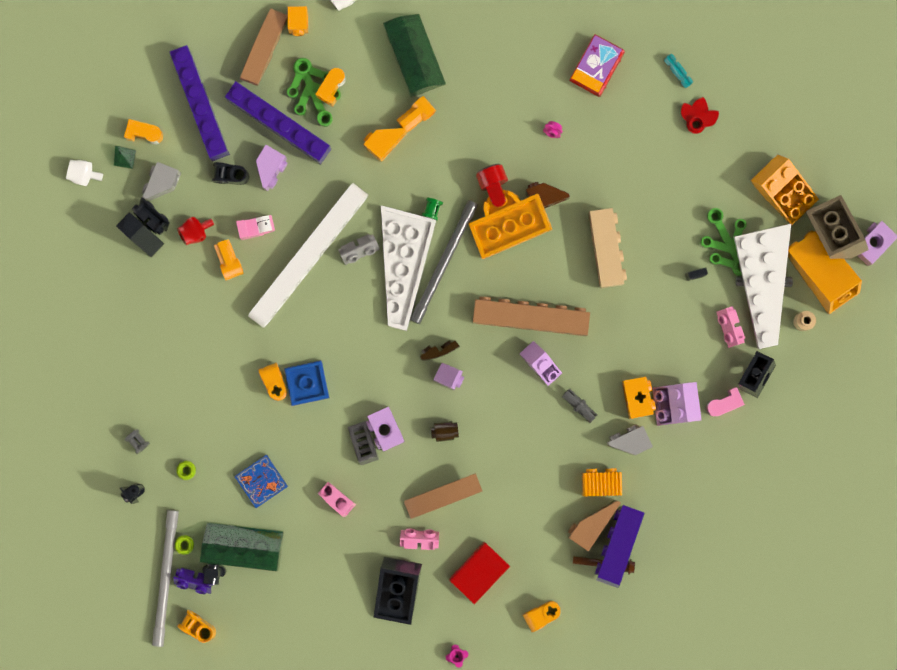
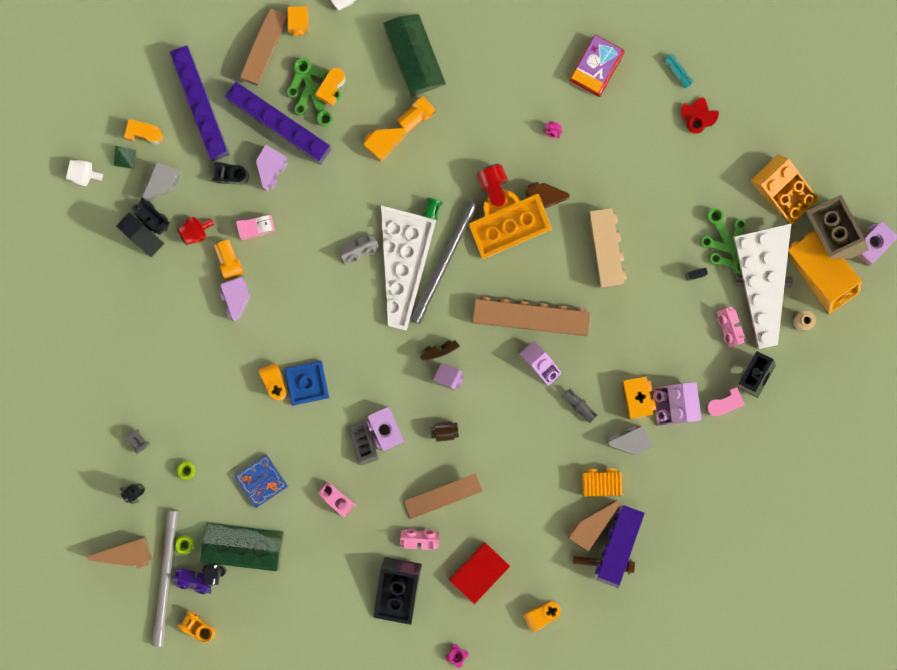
white beam [248,183,368,328] -> none
none -> medium nougat slope [87,537,153,568]
none -> lavender slope [219,277,251,322]

